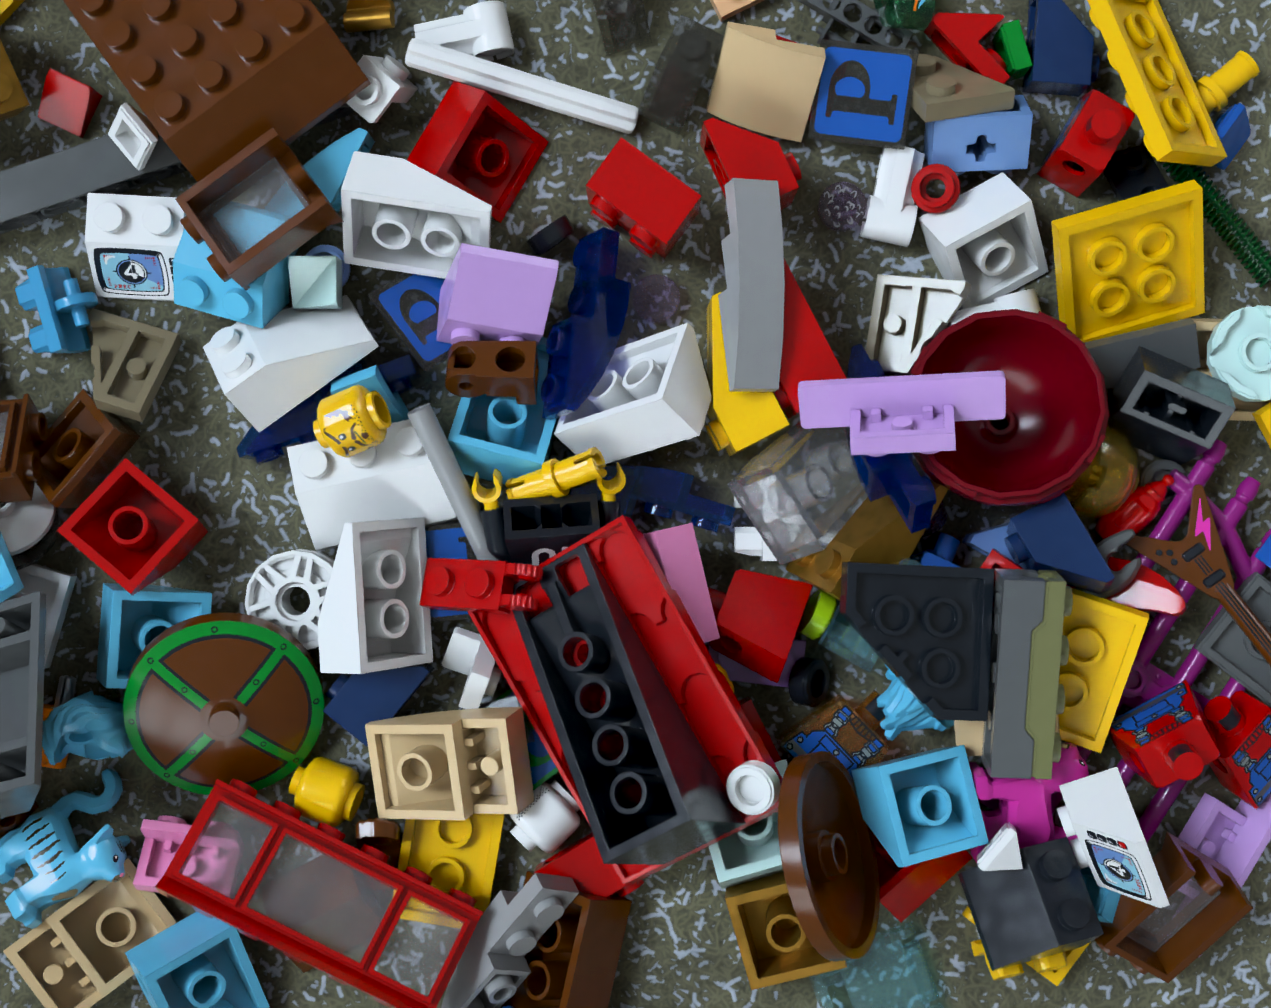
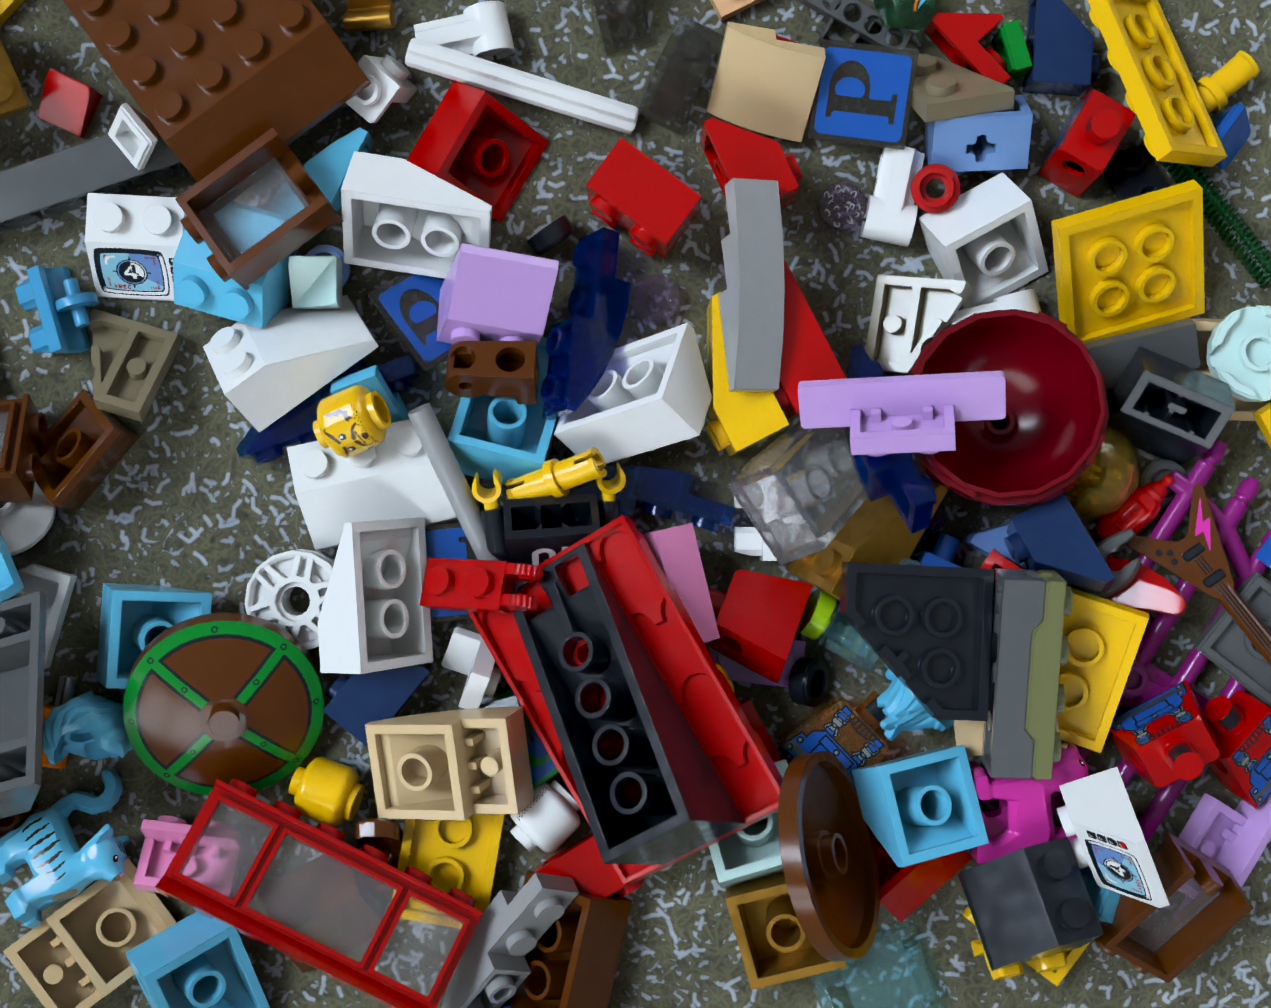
red slope [57,458,208,596] -> none
white tile [726,760,781,815] -> none
white slope [976,822,1023,871] -> none

